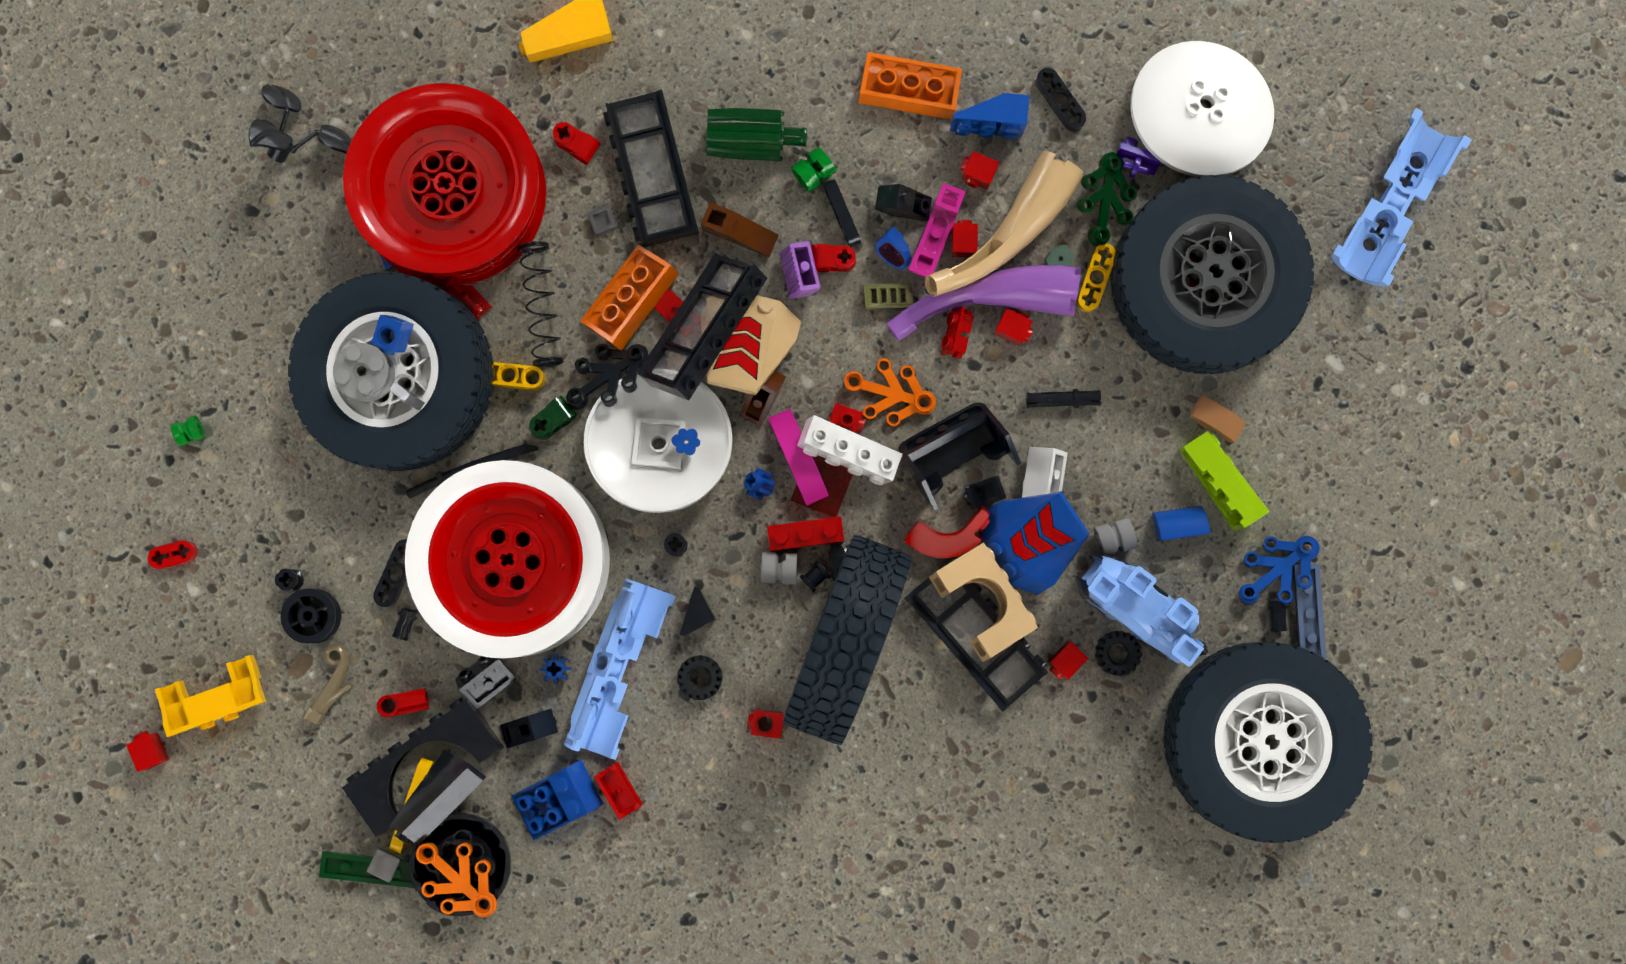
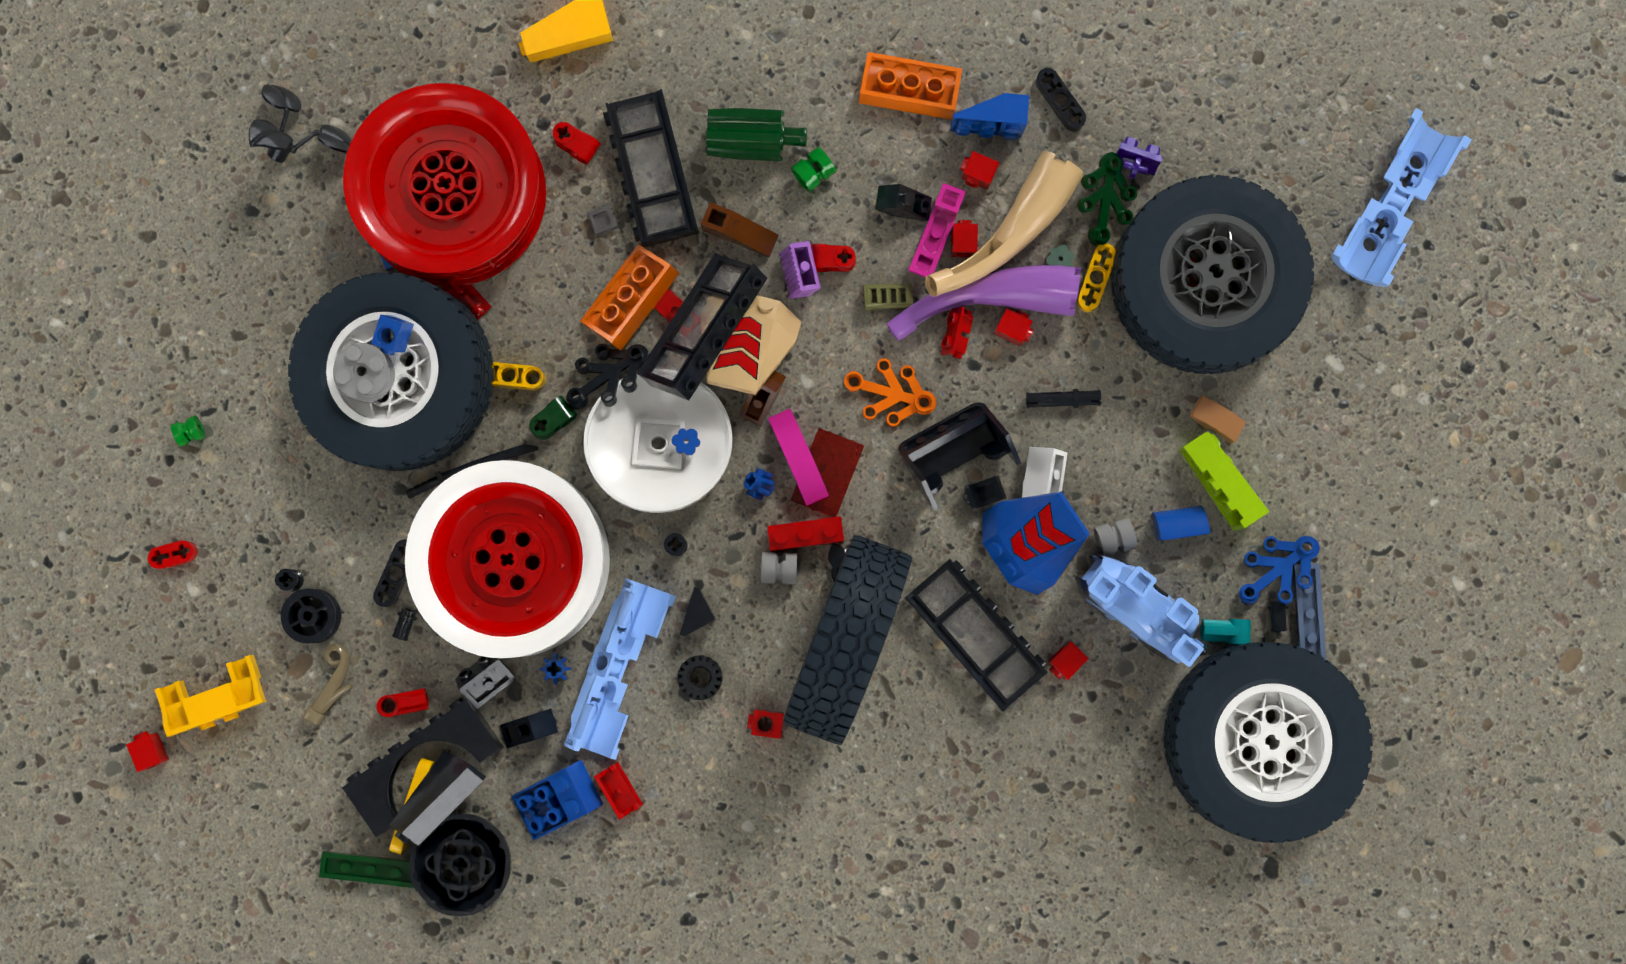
flat silver tile [367,848,402,882] -> none
flat silver tile [390,382,425,410] -> none
orange plant [416,842,497,918] -> none
black piece [518,241,564,367] -> none
white brick [797,415,902,485] -> none
black bush [799,560,832,593] -> none
black beam [823,179,861,248] -> none
red brick [829,403,866,434] -> none
blue rock [874,227,911,269] -> none
red arch [904,506,990,558] -> none
tan arch [929,543,1038,662] -> none
black tyre [1095,631,1142,676] -> none
white dish [1130,41,1274,177] -> none
none -> teal piece [1200,619,1251,644]

